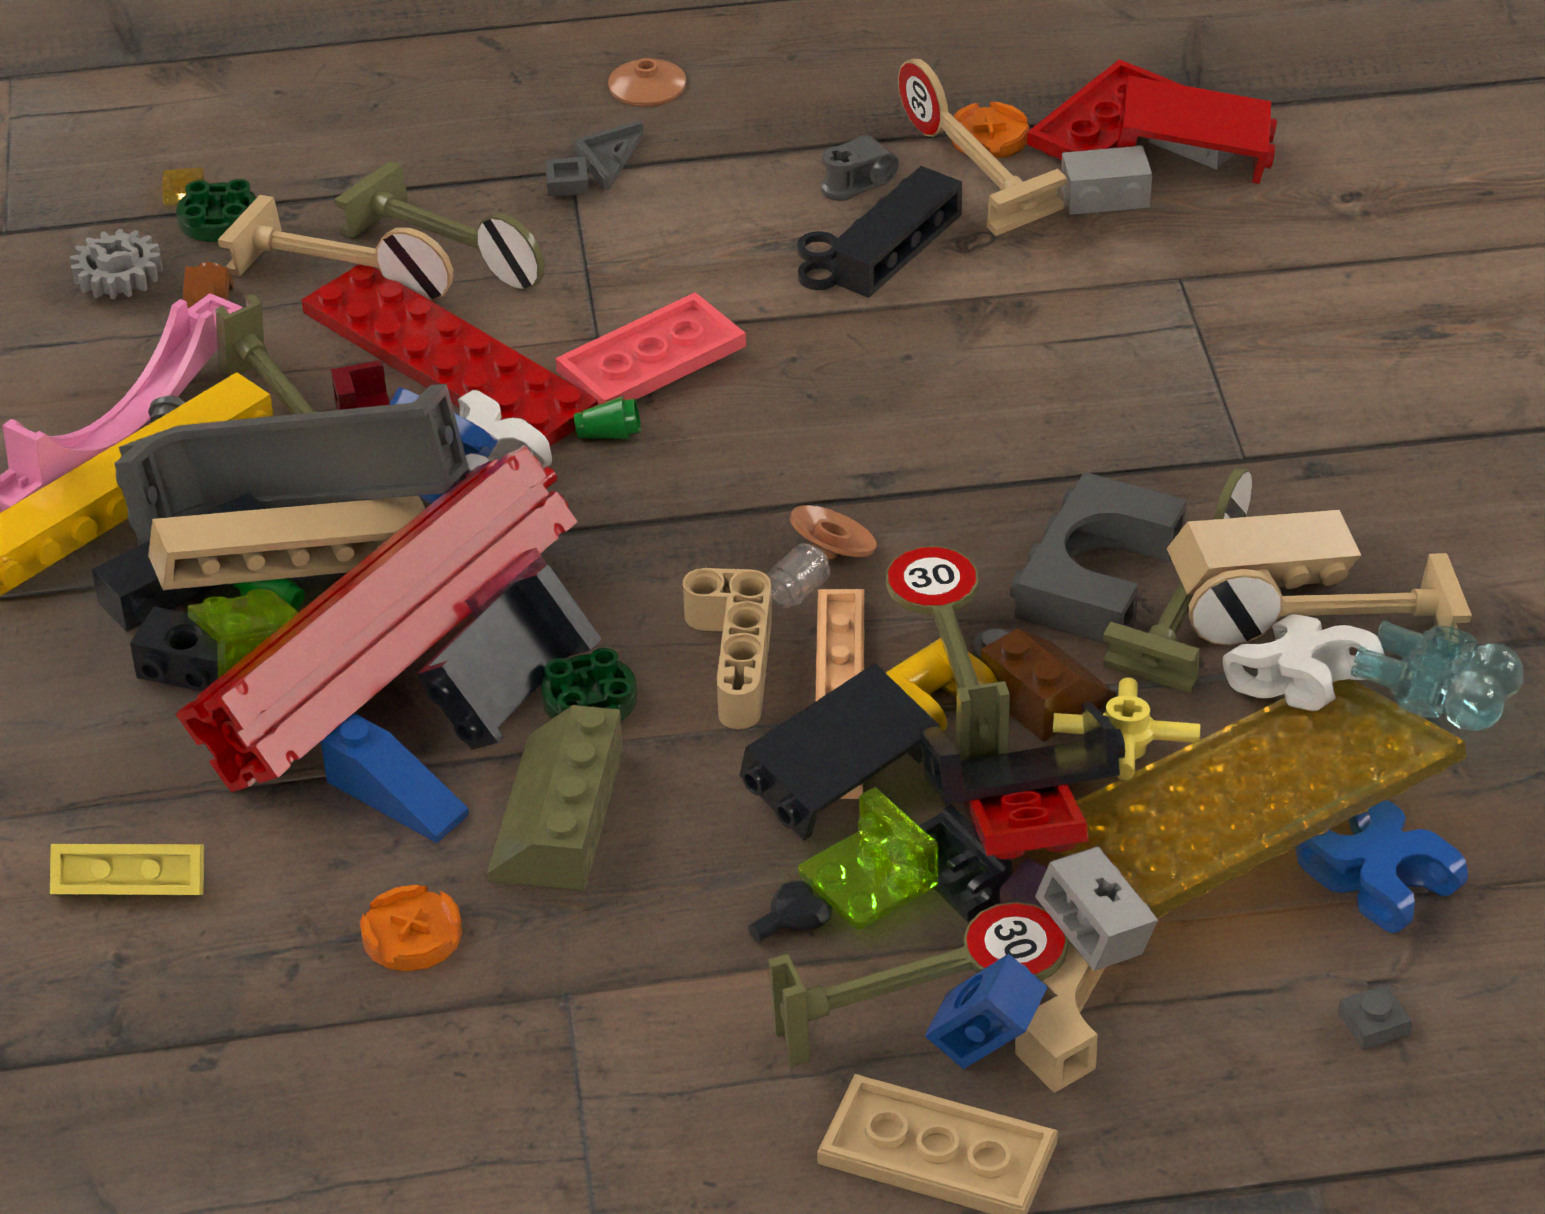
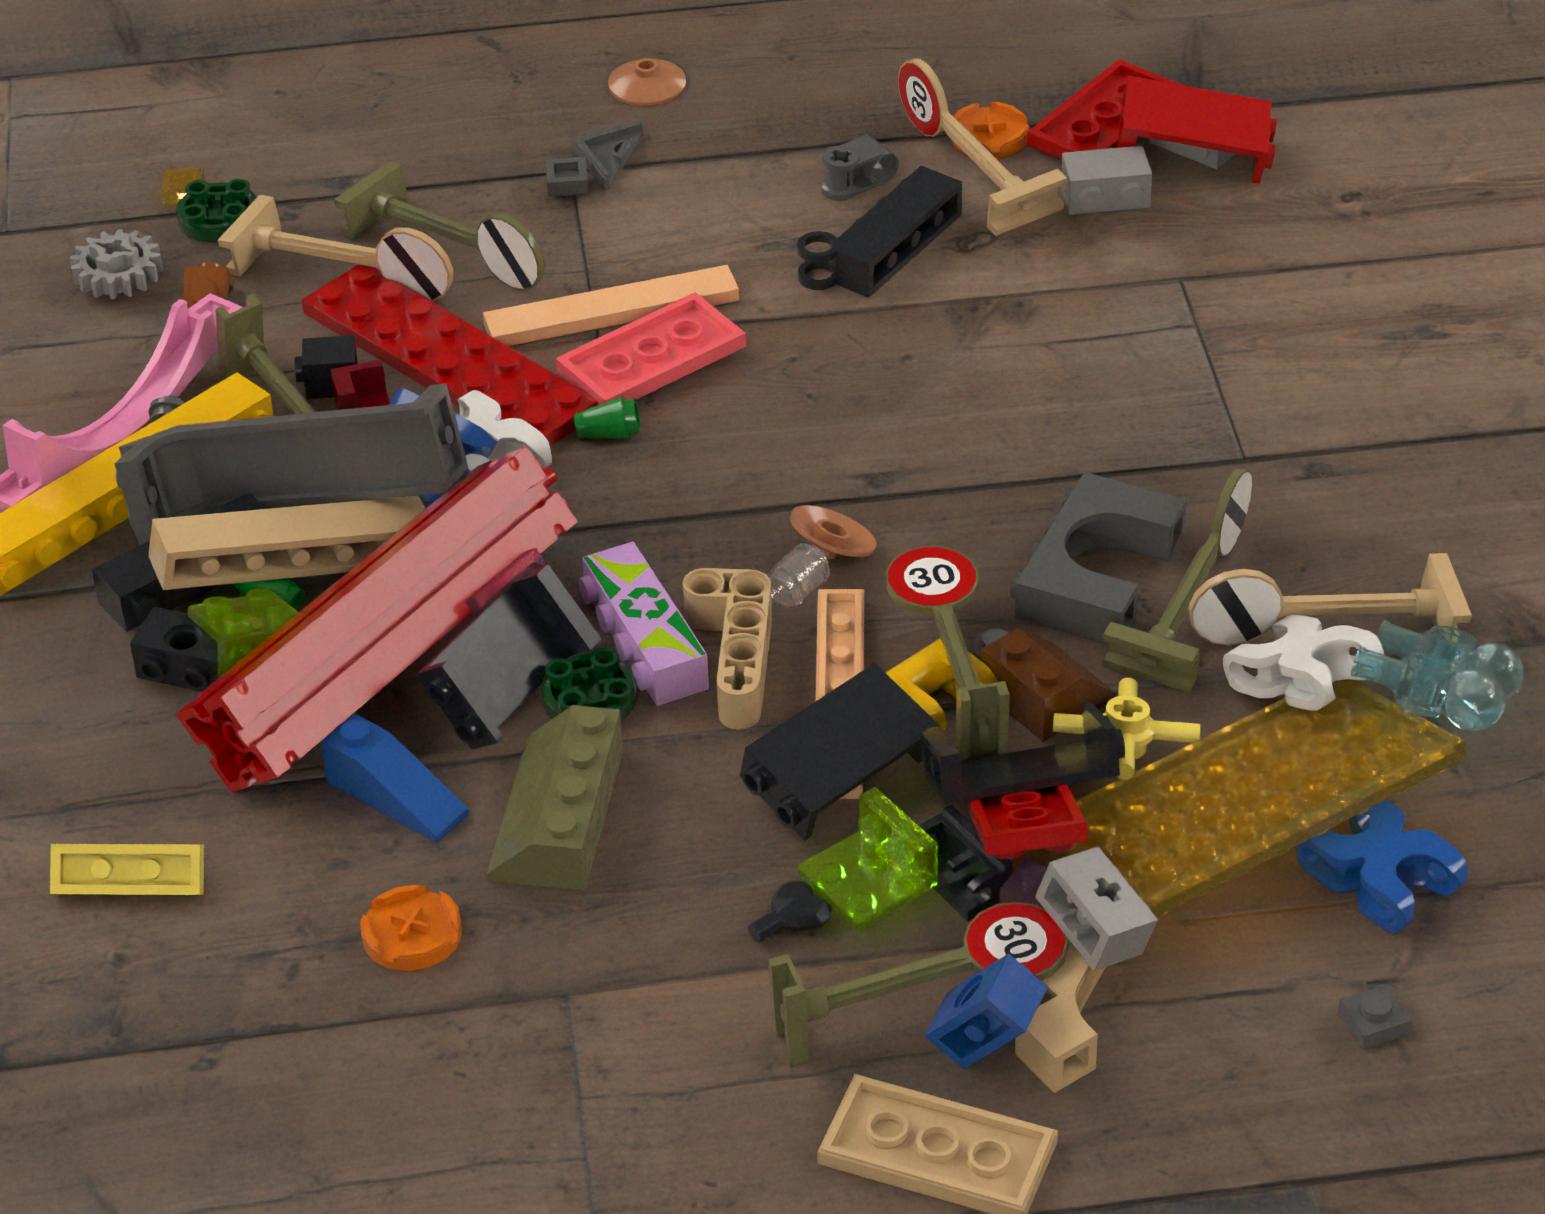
tan brick [1166,510,1361,595] -> none
none -> black brick [294,335,358,399]
none -> light nougat tile [483,265,739,346]
none -> lavender brick [578,541,709,706]

